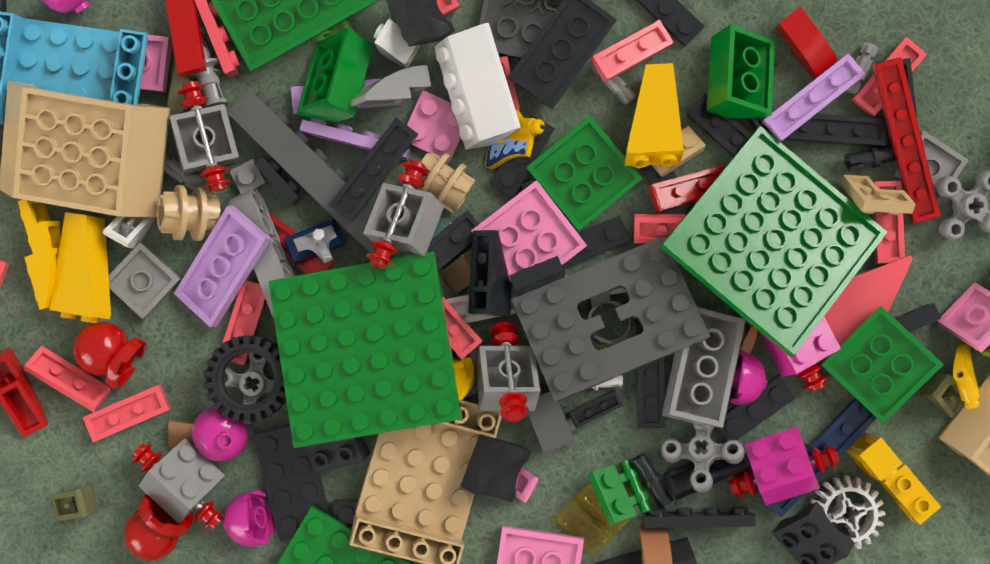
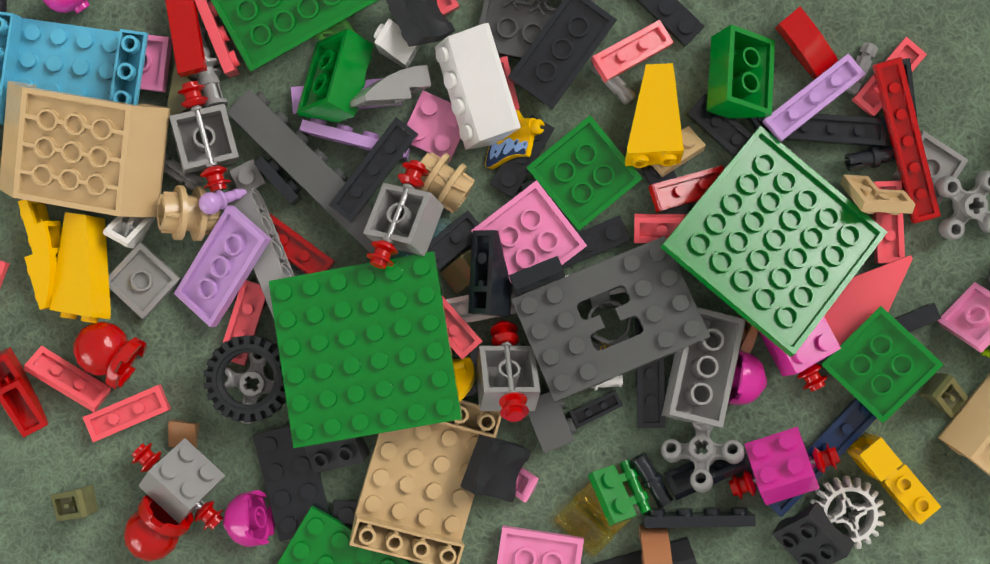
dark pink cylinder [192,407,248,462] -> none
piece [283,219,345,265] -> none
black plate [716,375,796,442] -> none
yellow arm [953,342,980,410] -> none
none -> lavender bar [198,189,247,214]

